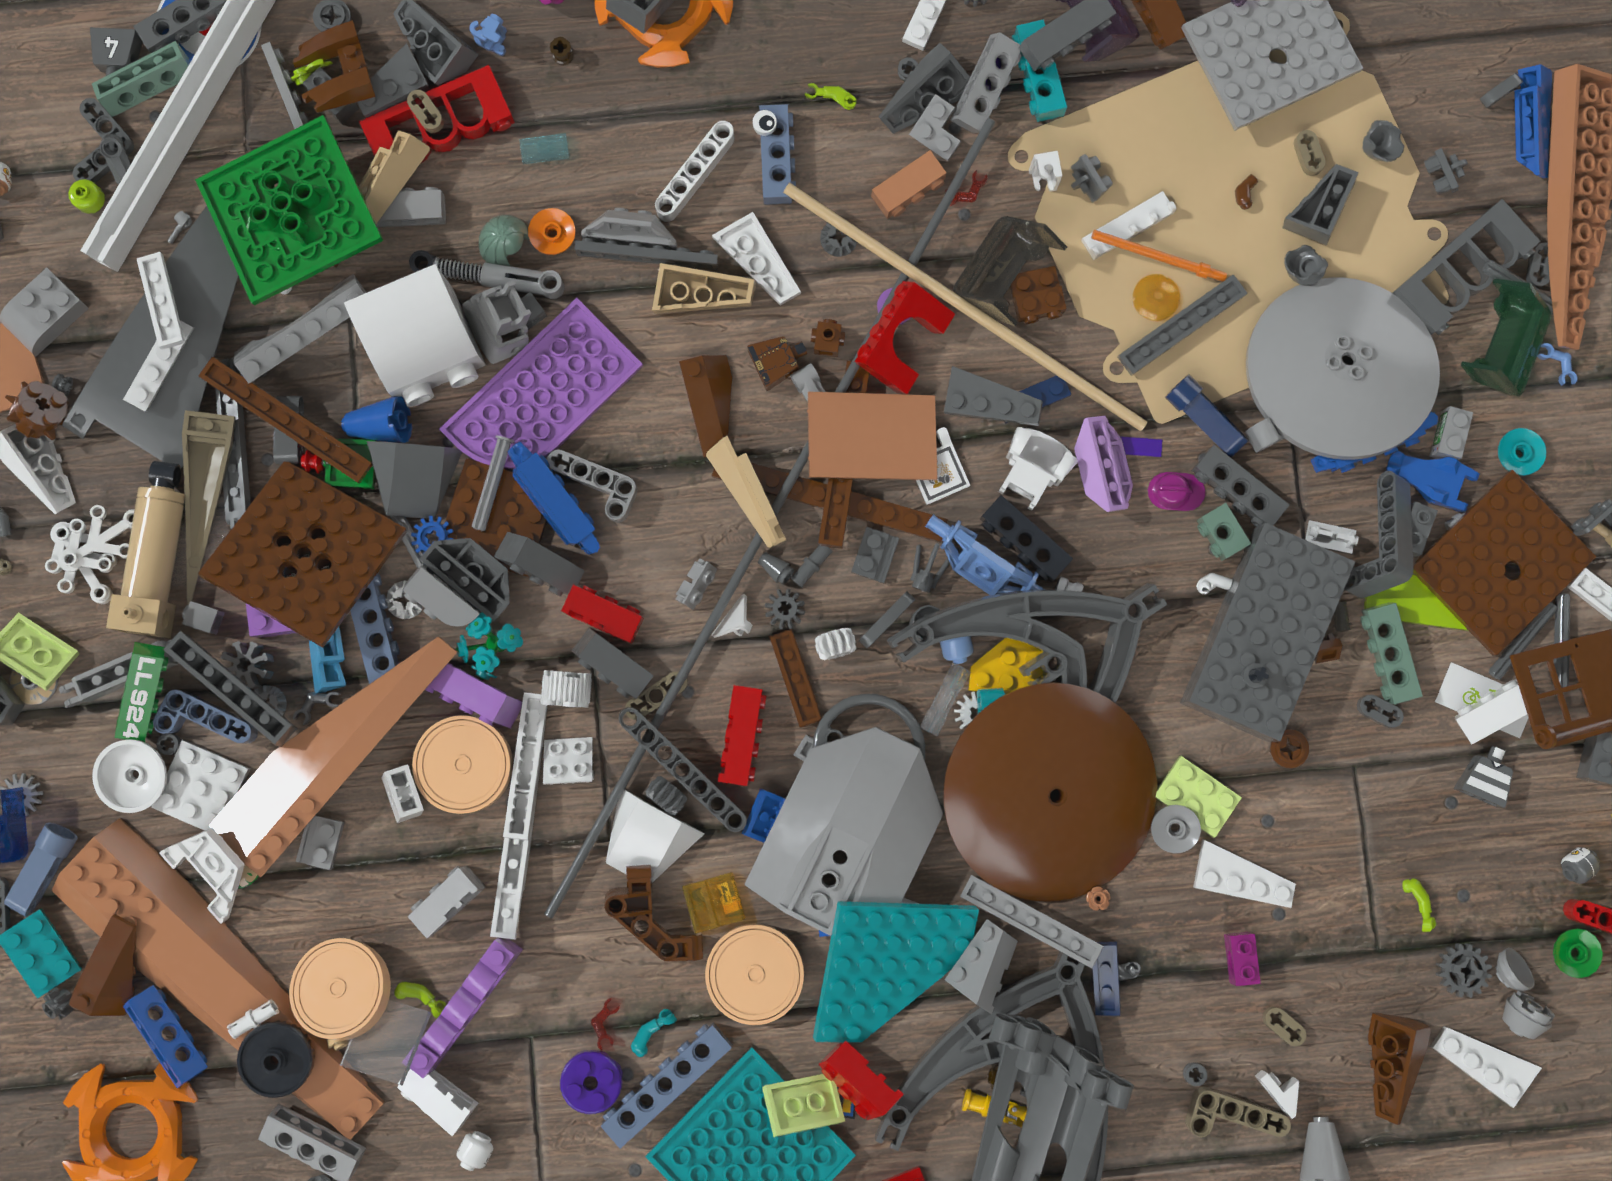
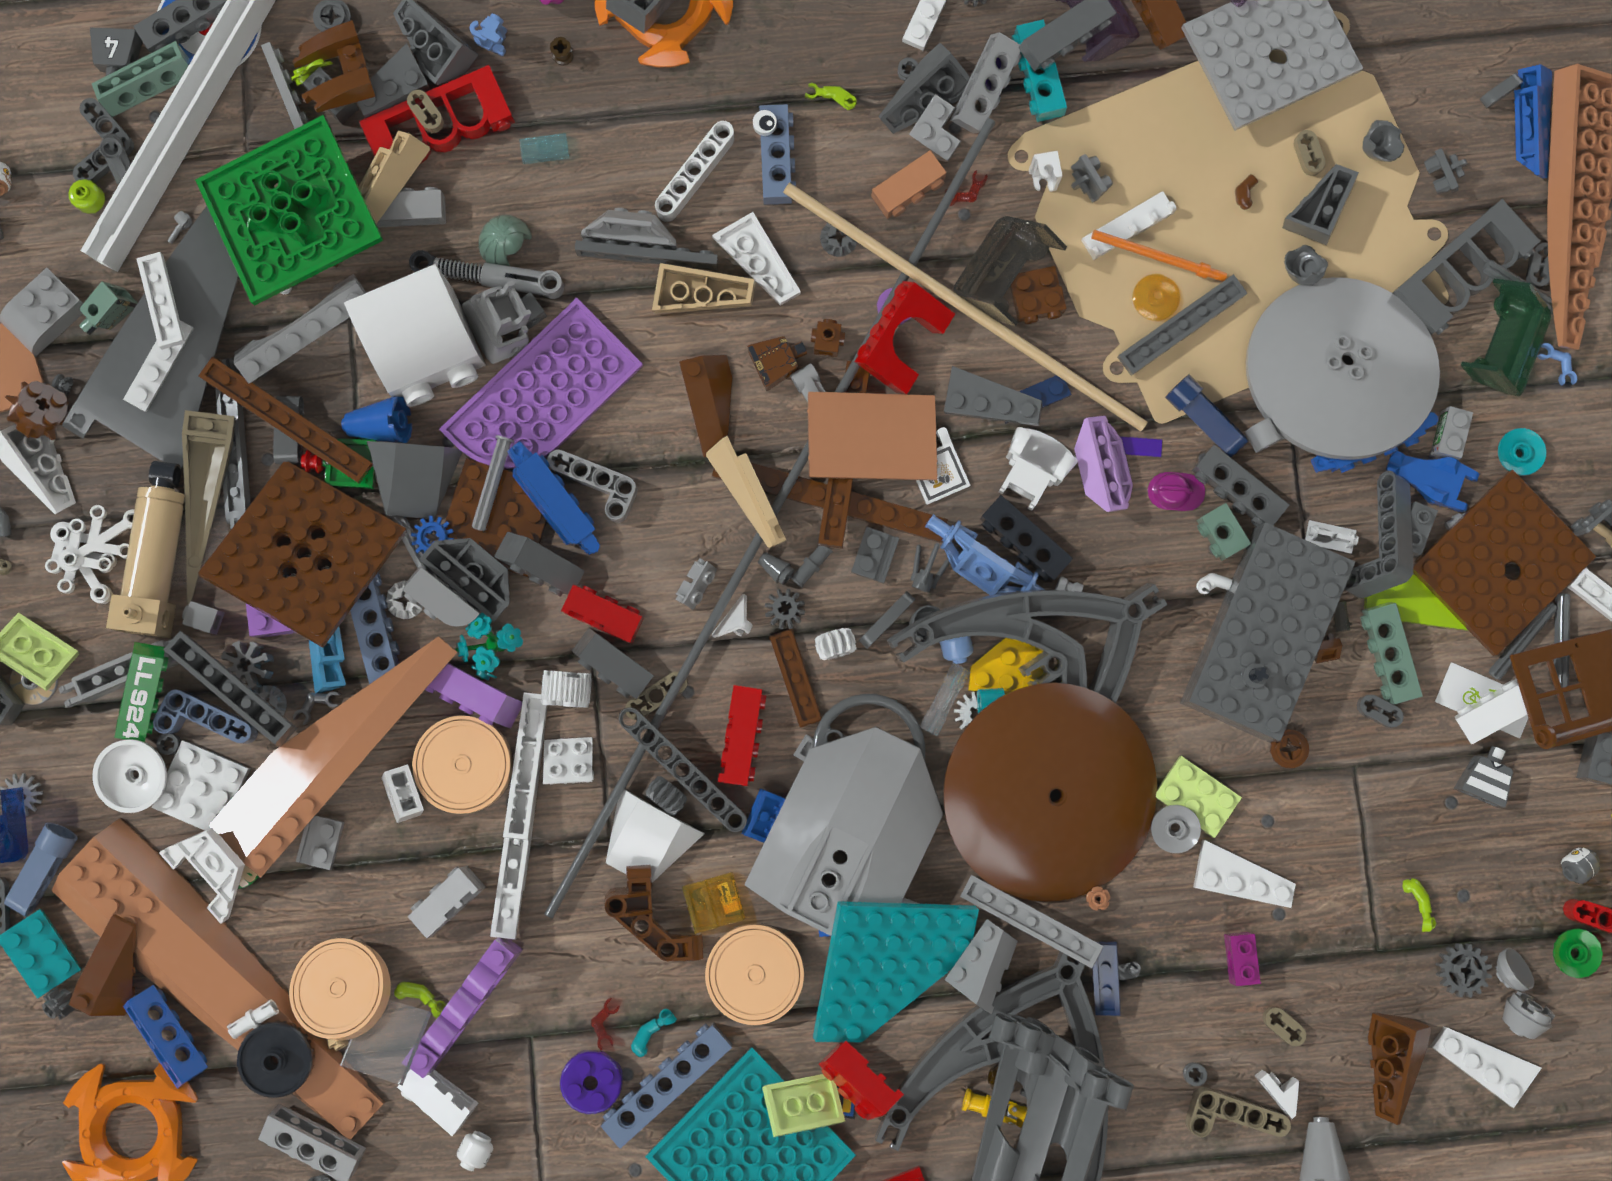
orange dish [528,208,576,255] -> none
none -> sand green torso [79,281,138,335]

